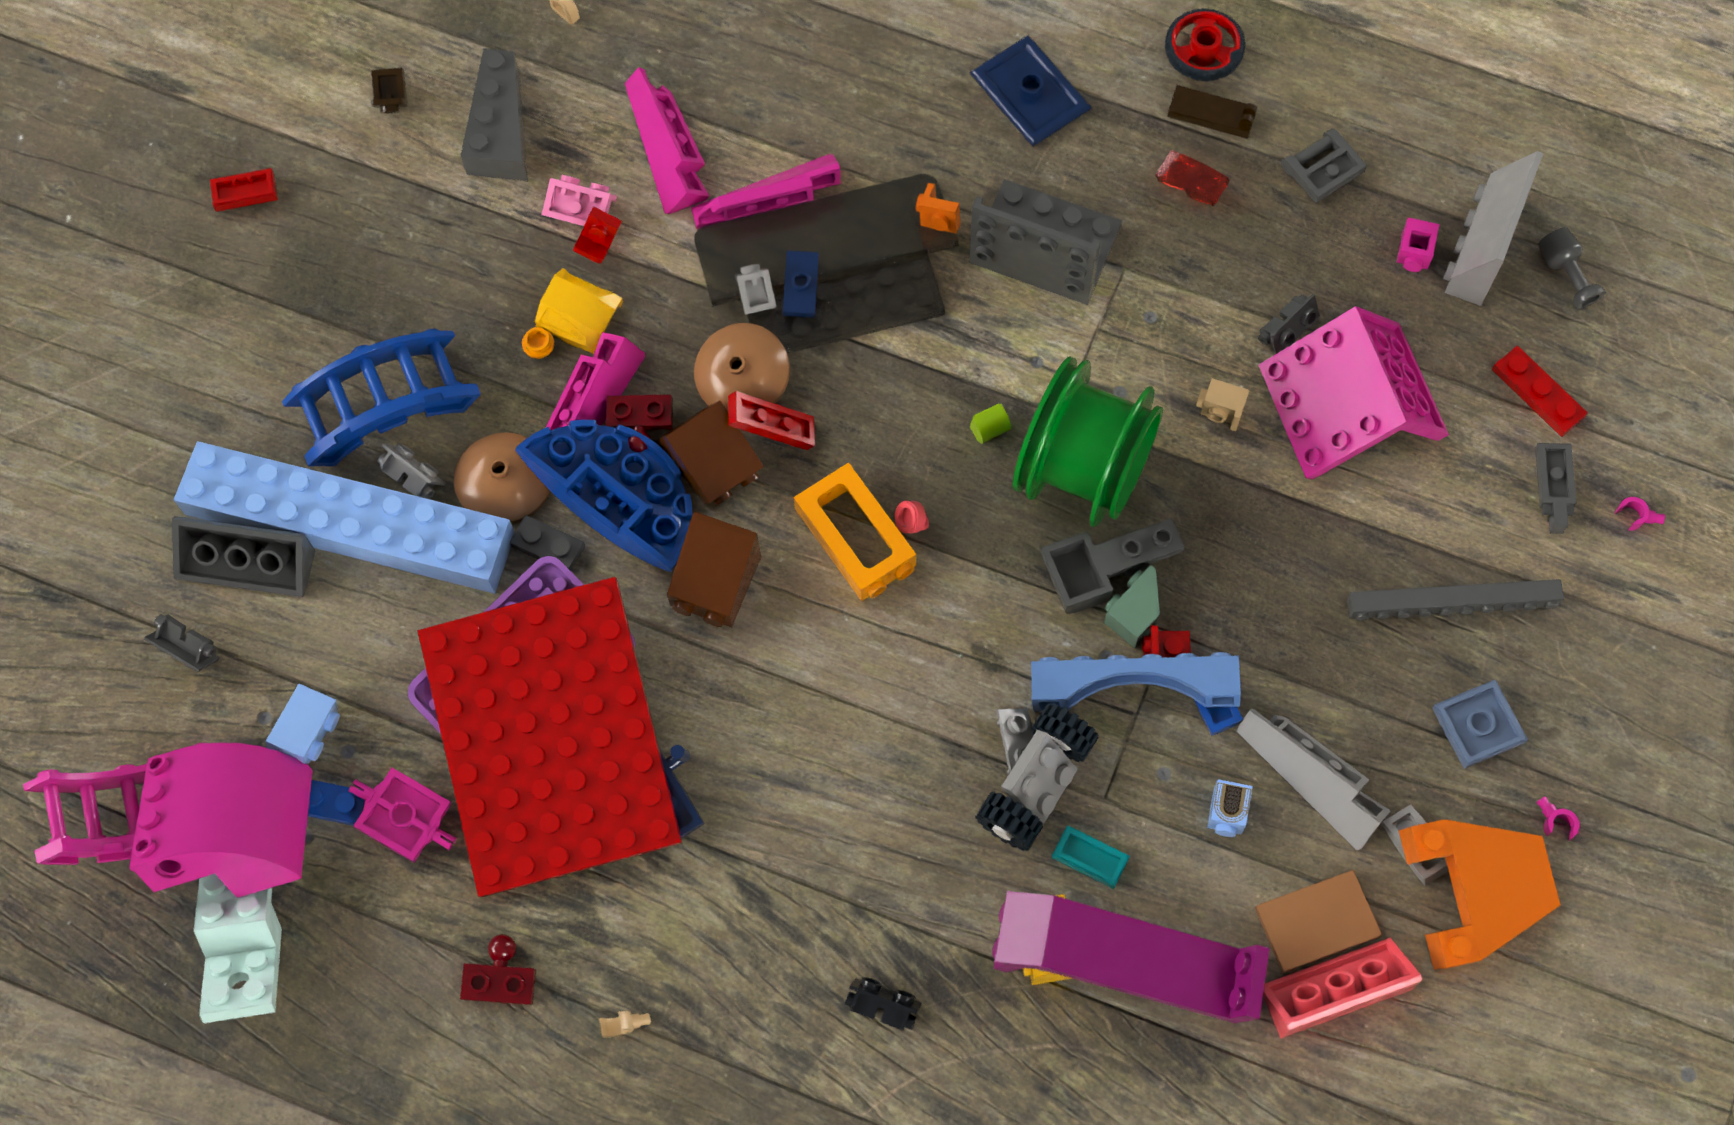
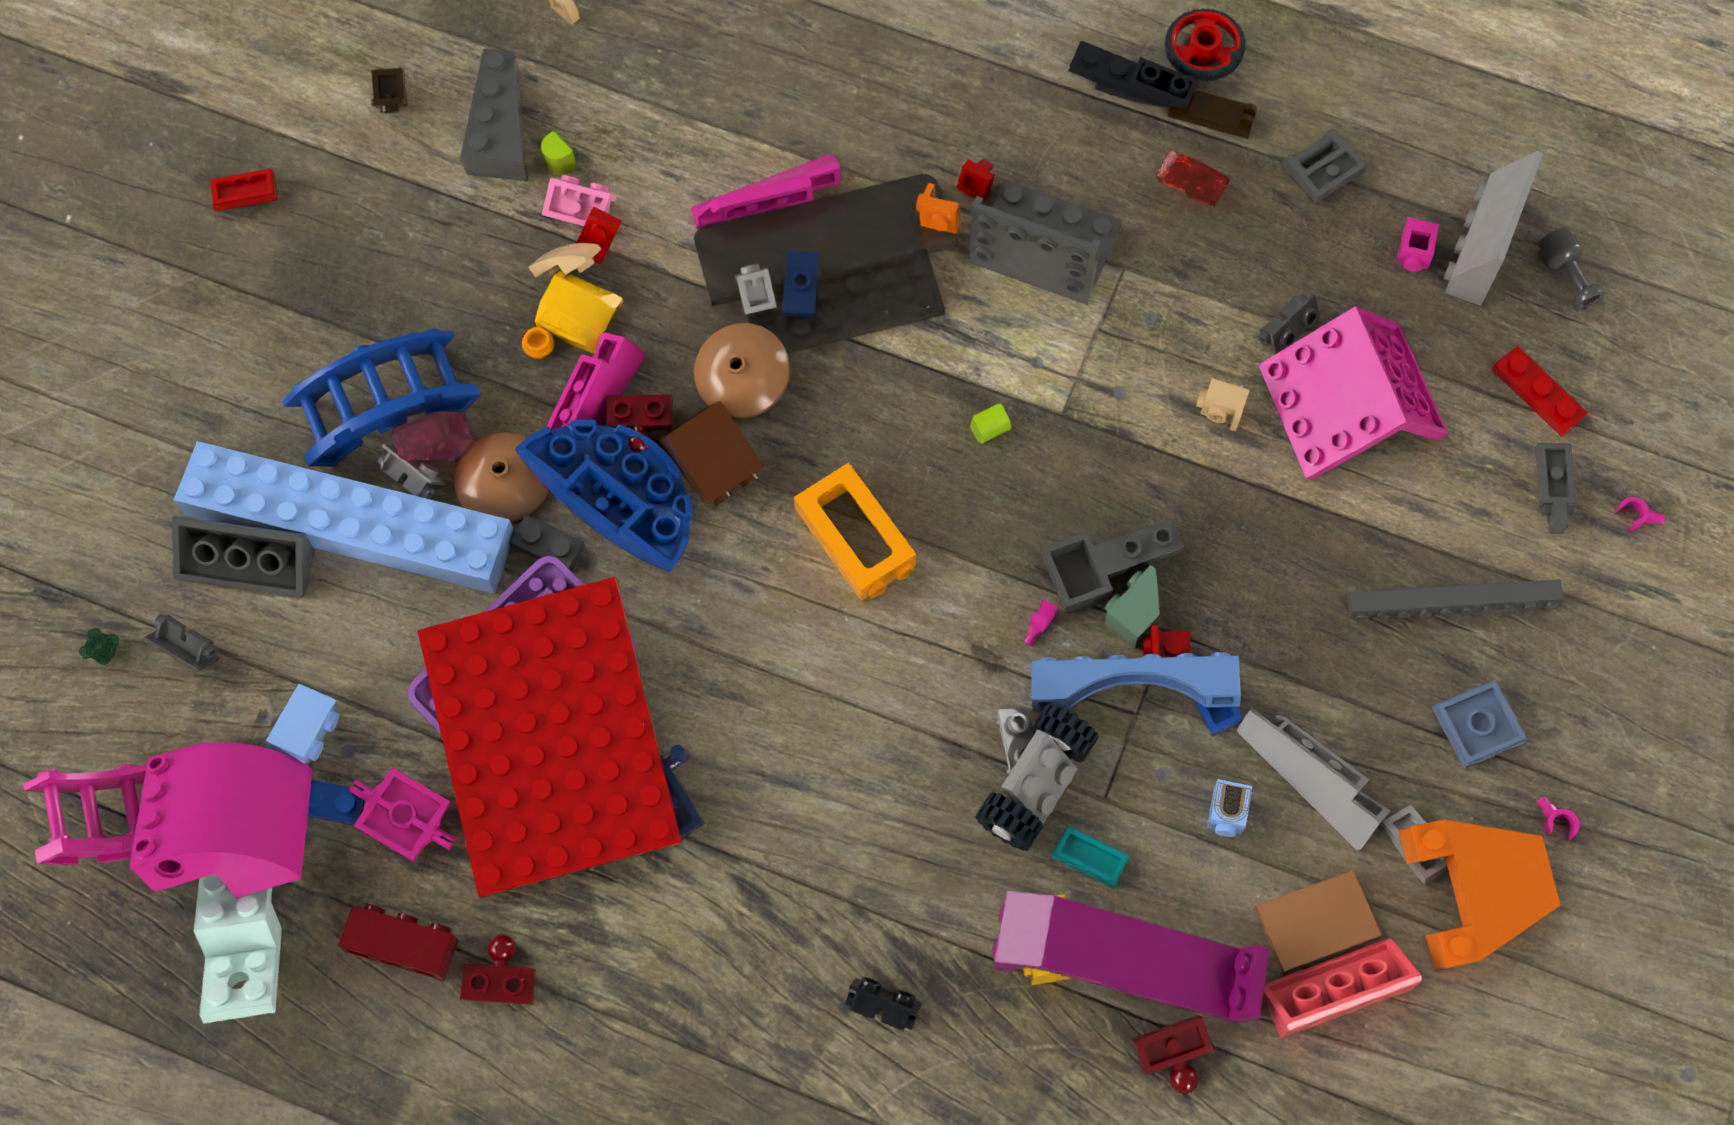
tan piece [599,1011,651,1038] -> none
dark pink wedge [625,67,709,214] -> none
reddish brown slope [667,511,761,627] -> none
red plate [728,391,815,450] -> none
coral tile [894,501,929,534] -> none
dark blue piece [970,35,1092,147] -> none
green wheel [1012,356,1163,527] -> none
none -> clear green plate [79,628,119,665]
none -> dark red brick [338,903,459,981]
none -> clear pink slope [391,411,475,461]
none -> tan slope [528,243,601,278]
none -> lime brick [541,131,577,175]
none -> red tile [956,159,995,202]
none -> dark pink piece [1024,599,1058,647]
none -> black slope [1068,40,1198,108]
none -> dark red plate [1132,1015,1214,1094]

